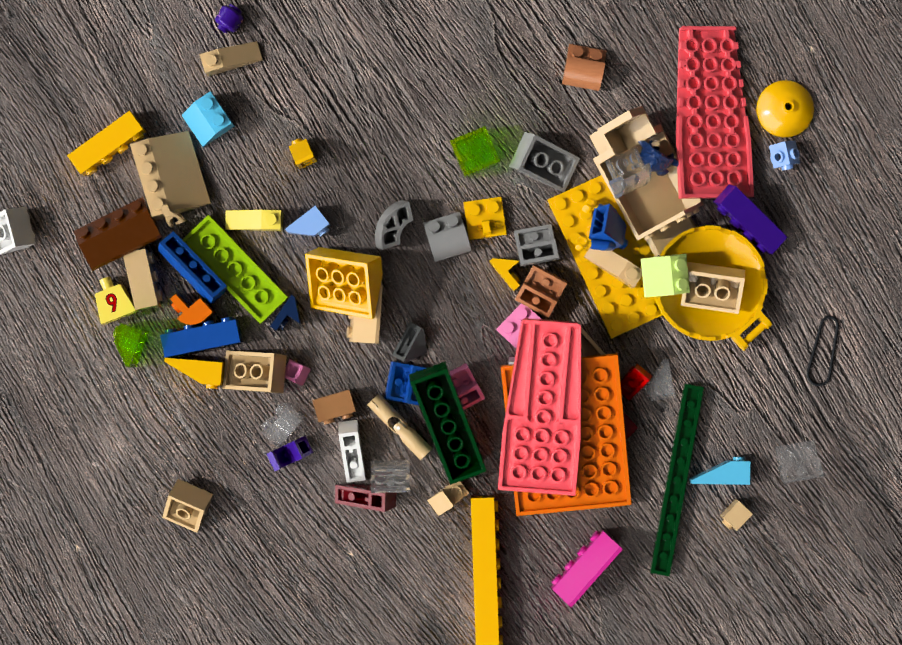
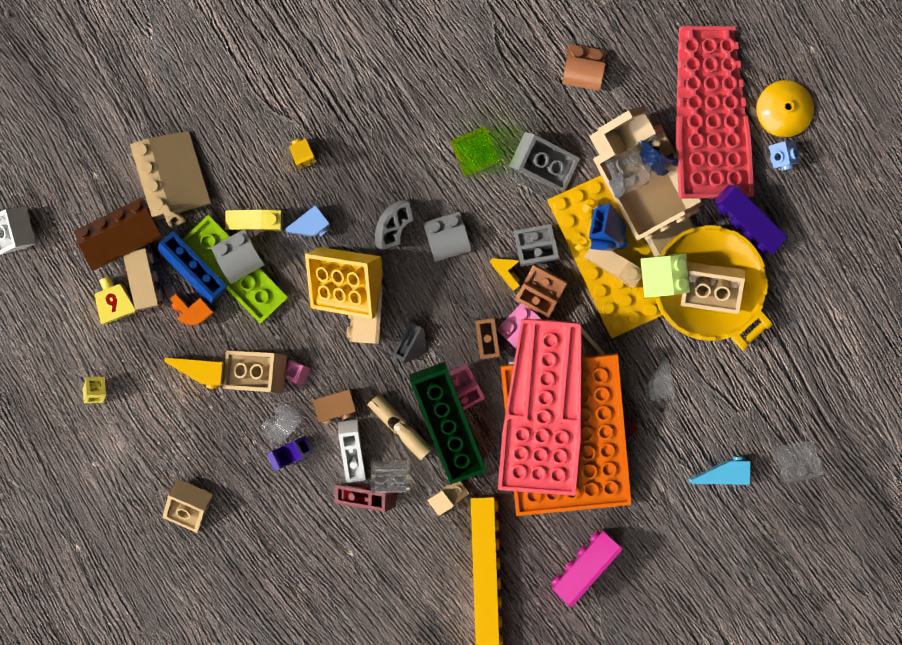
yellow brick [67,110,146,176] -> none
clear neon green slope [113,323,149,368] -> none
blue brick [160,317,243,358] -> none
medium azure slope [182,91,235,147] -> none
tan slope [199,41,263,77] -> none
dark purple head [215,4,243,34] -> none
dark blue slope [270,295,302,331] -> none
blue slope [384,361,426,405] -> none
yellow hinge [463,197,507,240] -> none
red slope [620,364,652,400] -> none
dark green plate [650,384,704,577] -> none
tan brick [720,499,753,531] -> none
black piece [807,316,839,386] -> none
none -> light yellow brick [83,377,106,403]
none -> light grey brick [211,229,265,284]
none -> medium nougat brick [475,318,500,359]

